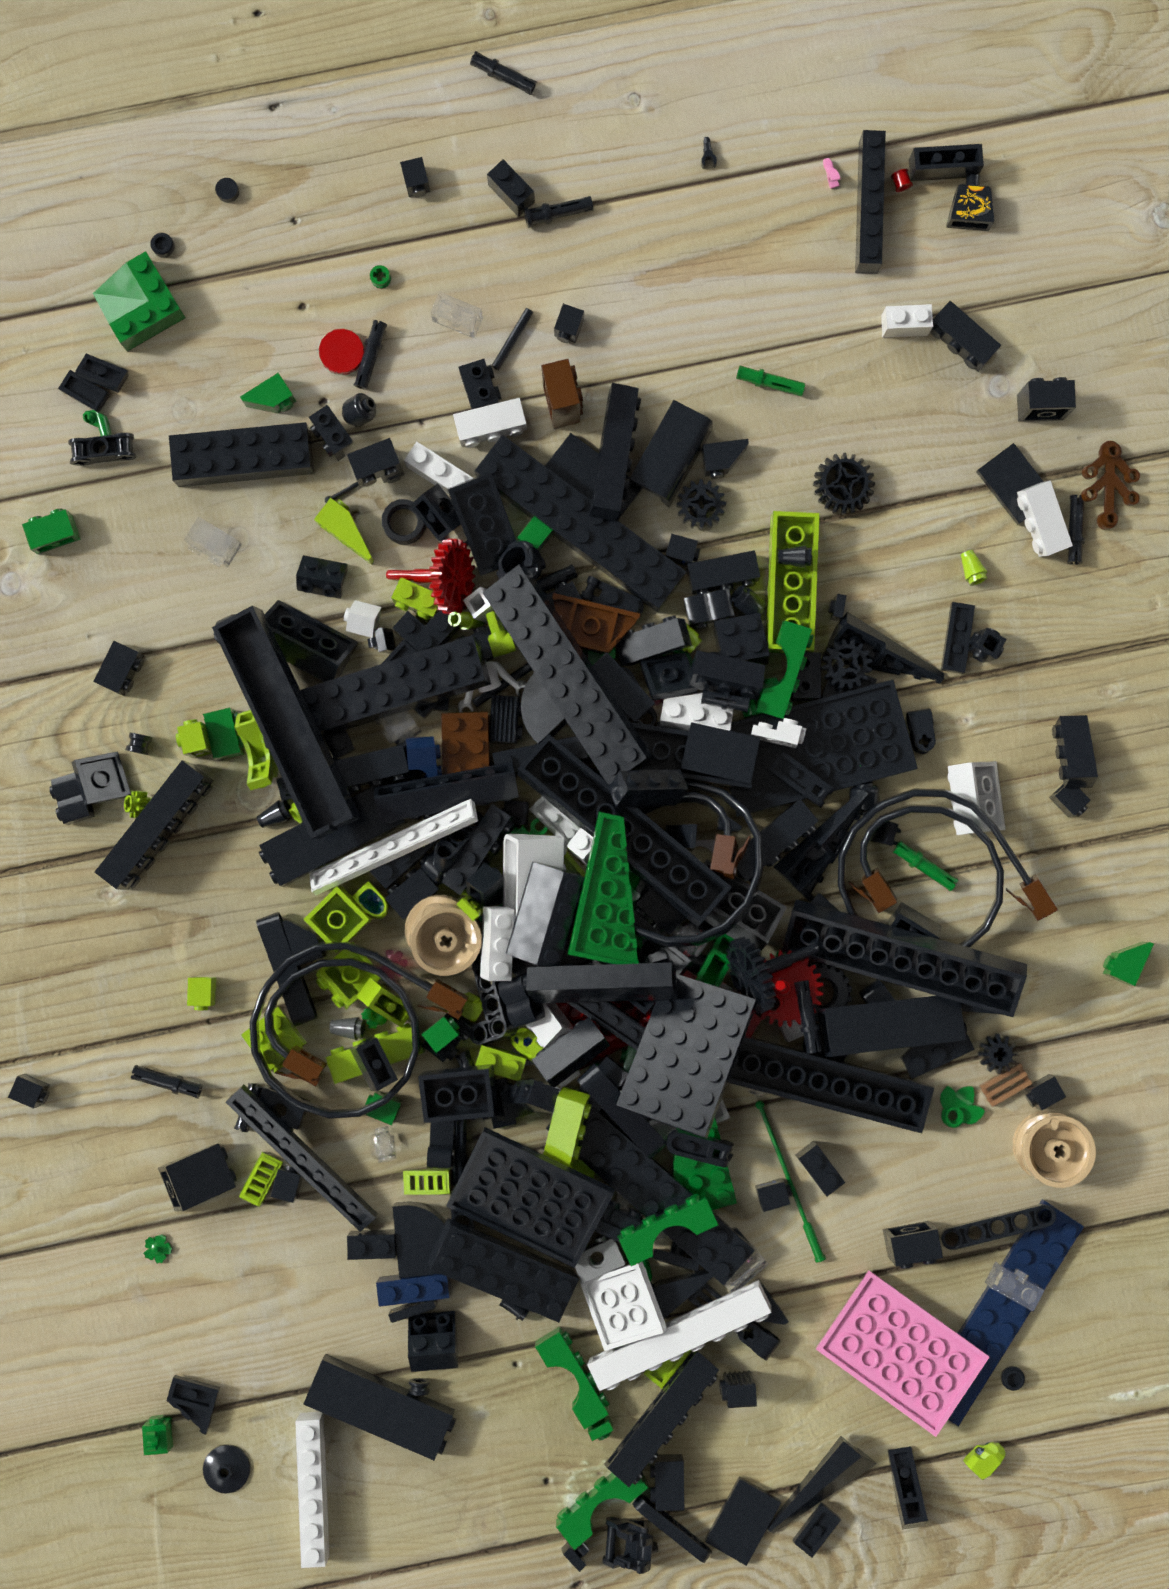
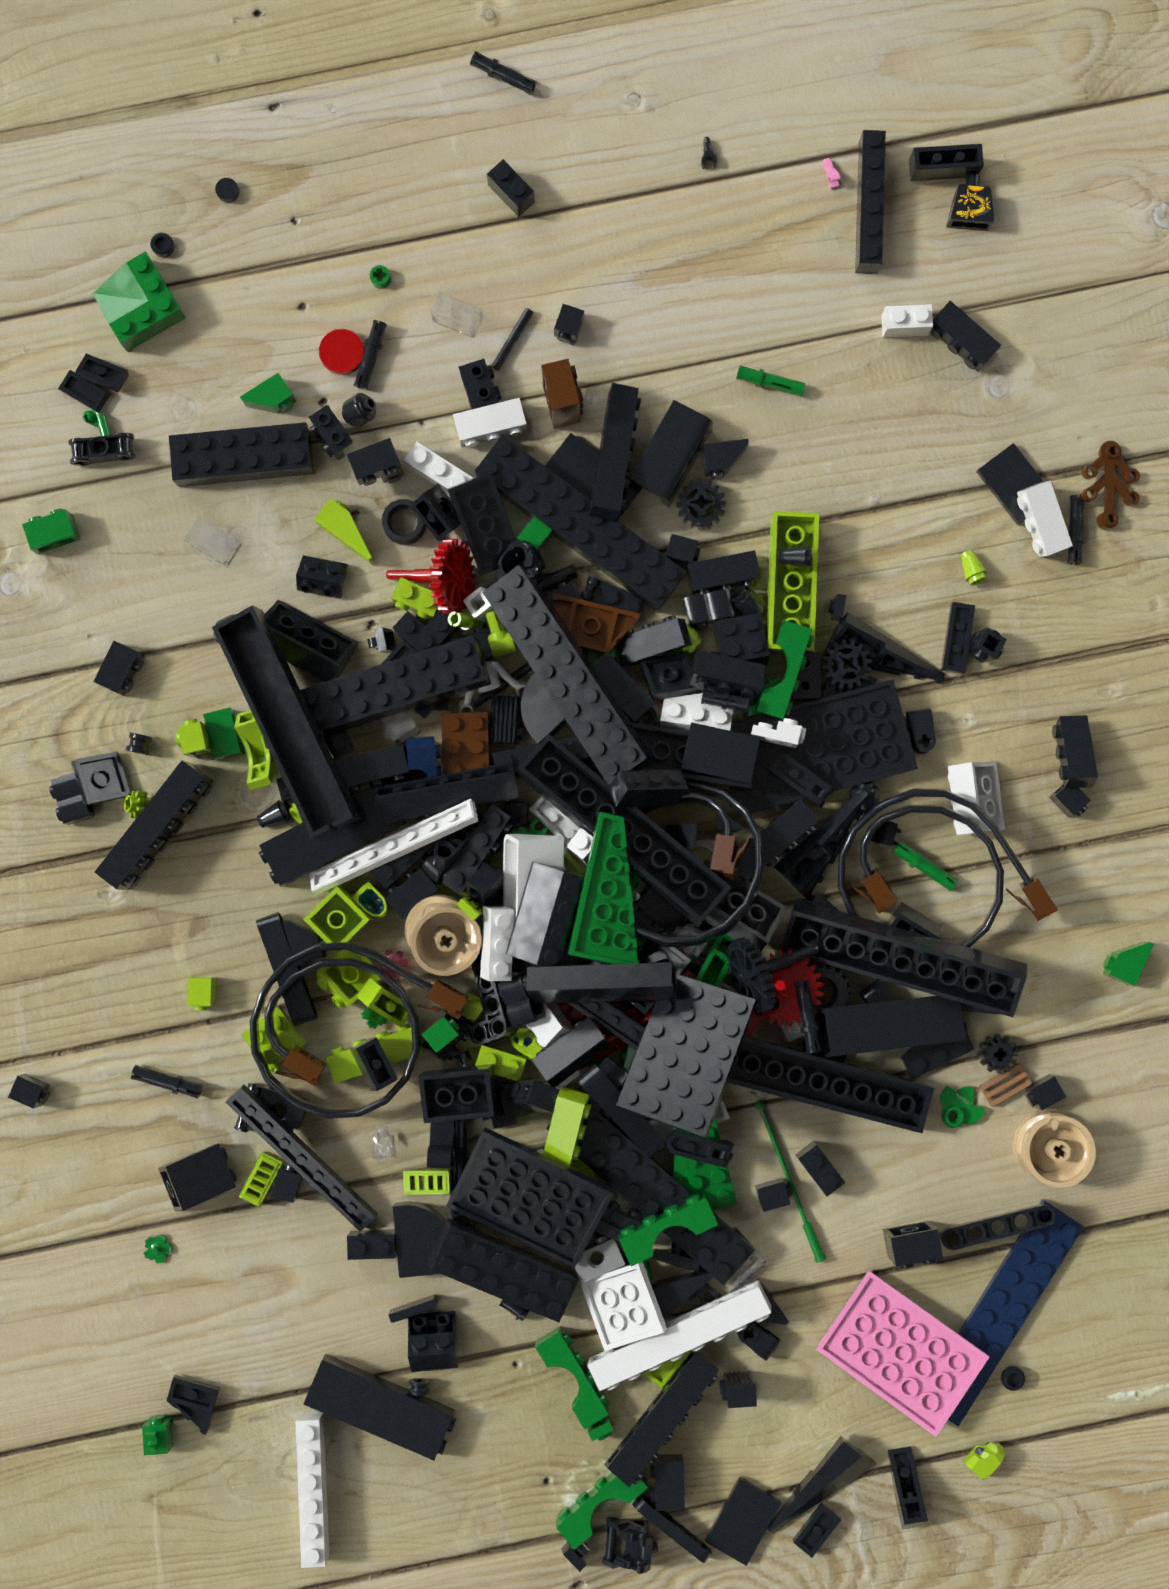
black dish [203,1444,250,1494] -> none
black hinge [325,482,364,503] -> none
dark grey cone [329,1017,366,1040] -> none
white brick [344,600,381,638] -> none
green brick [365,1091,403,1126] -> none
dark blue arch [376,1274,452,1307] -> none
black brick [400,157,430,197] -> none
black pin [524,196,593,228] -> none
black gear [813,452,875,515] -> none
red axle [891,169,913,192] -> none
clear brick [985,1261,1045,1312] -> none
black brick [1017,377,1076,422] -> none

